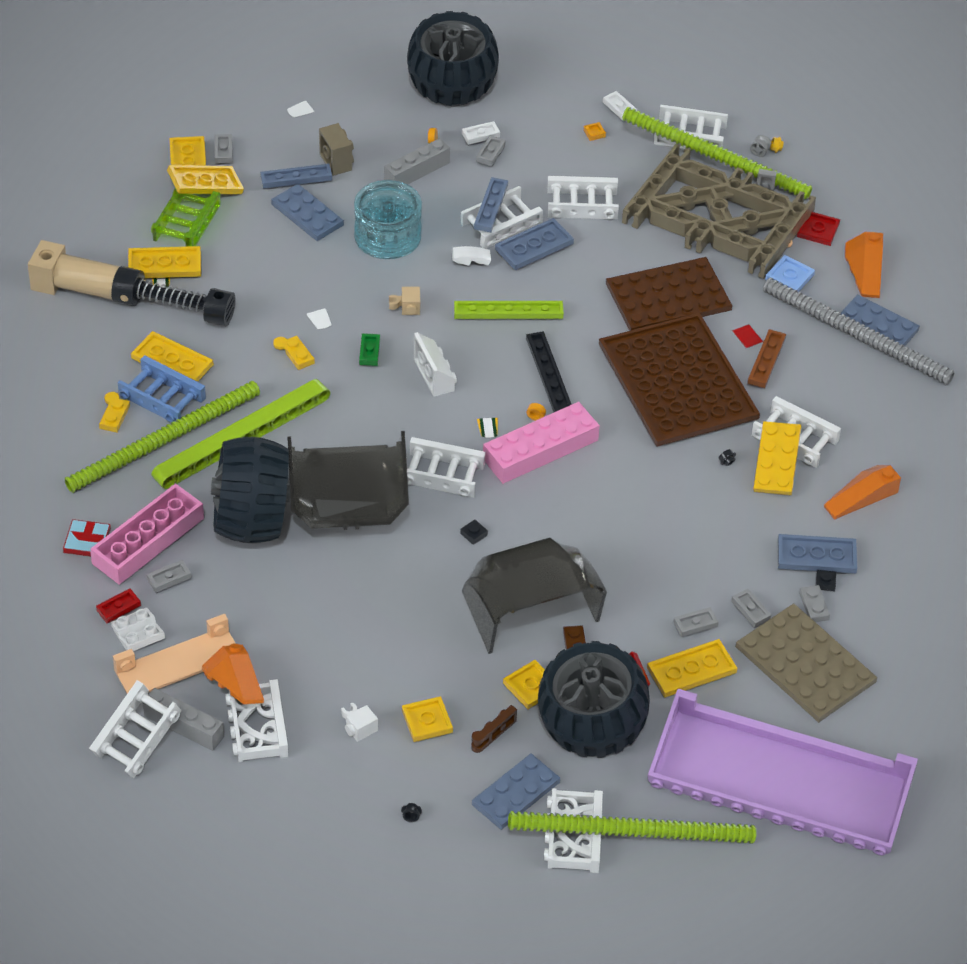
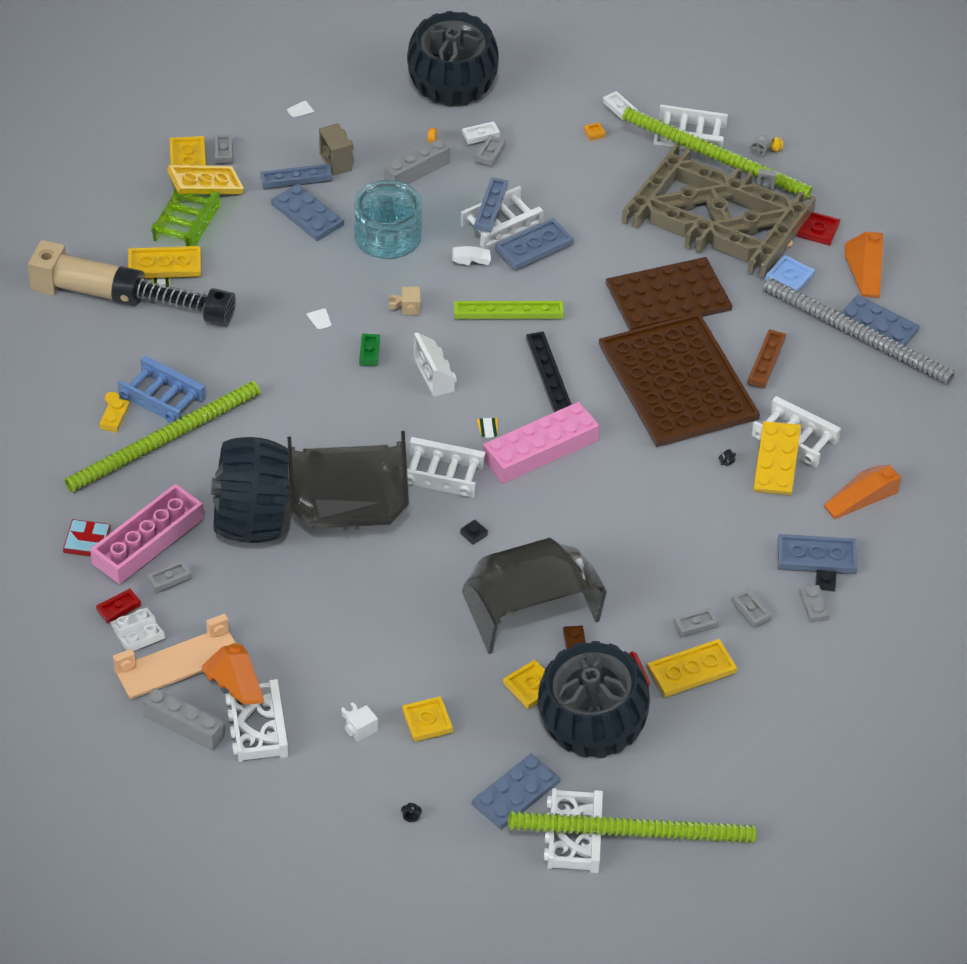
white fence [89,680,182,779] -> none
yellow plate [131,331,214,382] -> none
lime beam [151,379,330,489] -> none
yellow hinge [273,335,315,370] -> none
reddish brown plate [471,705,517,753] -> none
light orange tile [526,403,546,421] -> none
white fence [547,176,619,220] -> none
lavender windscreen [648,689,918,856] -> none
red sticker [732,324,763,348] -> none
dark tan plate [735,603,878,723] -> none

